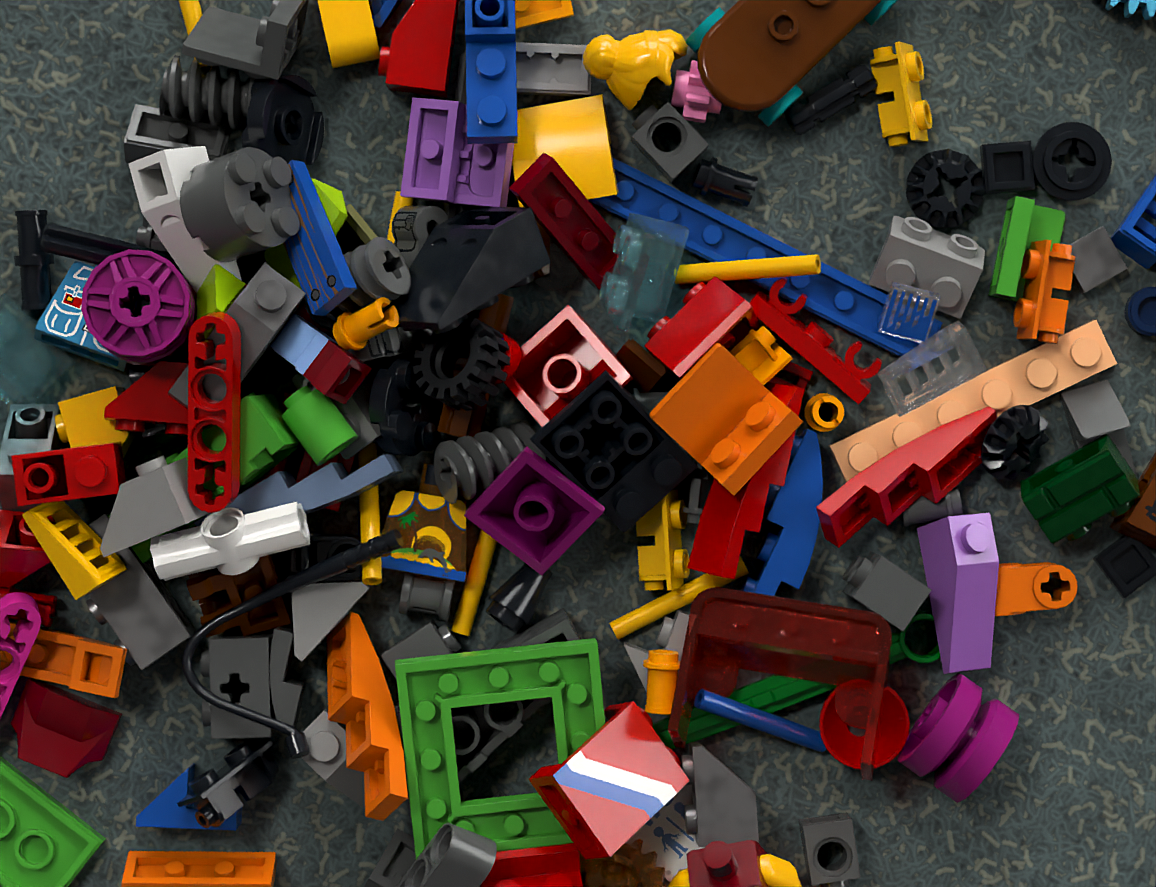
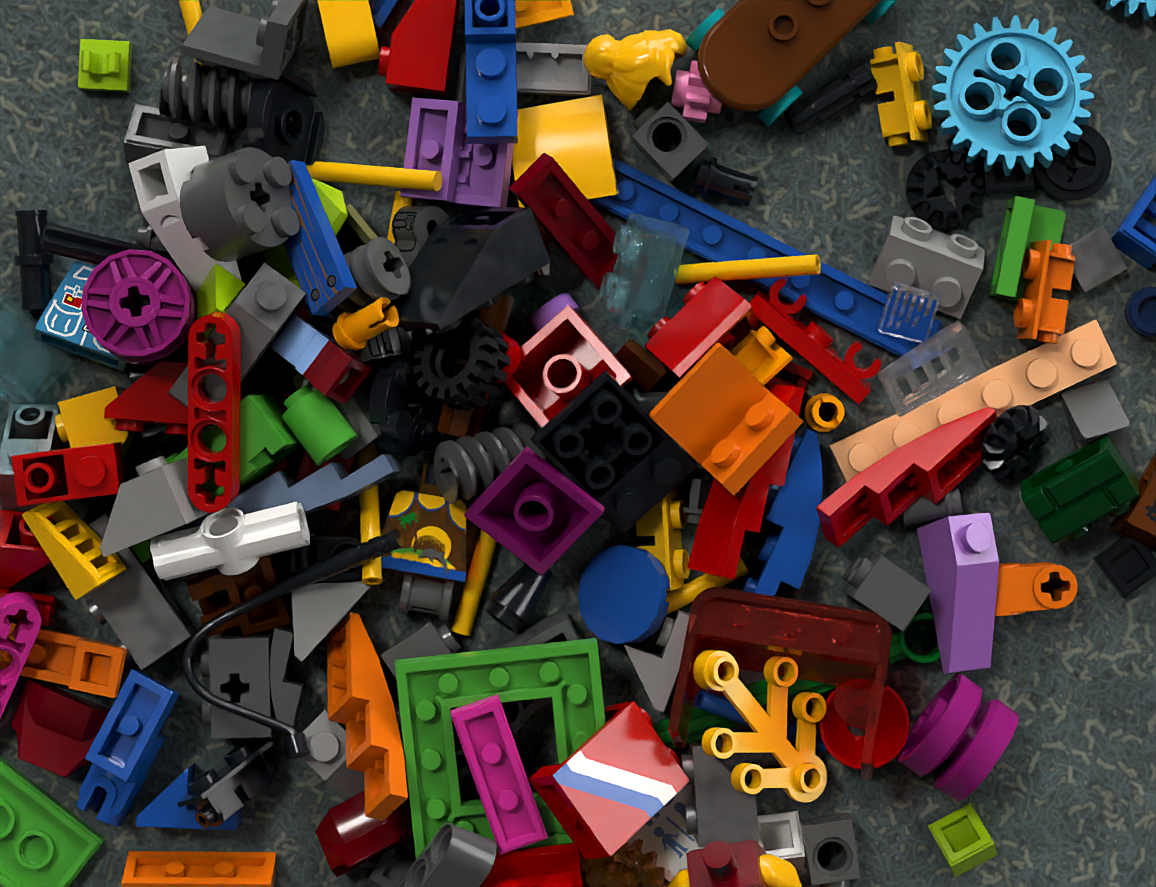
light orange pin [643,649,683,715] -> none
none -> blue plate [76,669,180,826]
none -> lime tile [78,39,132,93]
none -> yellow bar [306,161,443,191]
none -> dark red slope [315,790,413,877]
none -> dark pink tile [450,694,548,855]
none -> medium lavender tile [529,293,579,333]
none -> blue tile [578,545,670,645]
none -> yellow plant [693,650,827,803]
none -> white slope [757,811,805,870]
none -> lime slope [928,803,997,877]
none -> medium azure gear [930,15,1094,176]

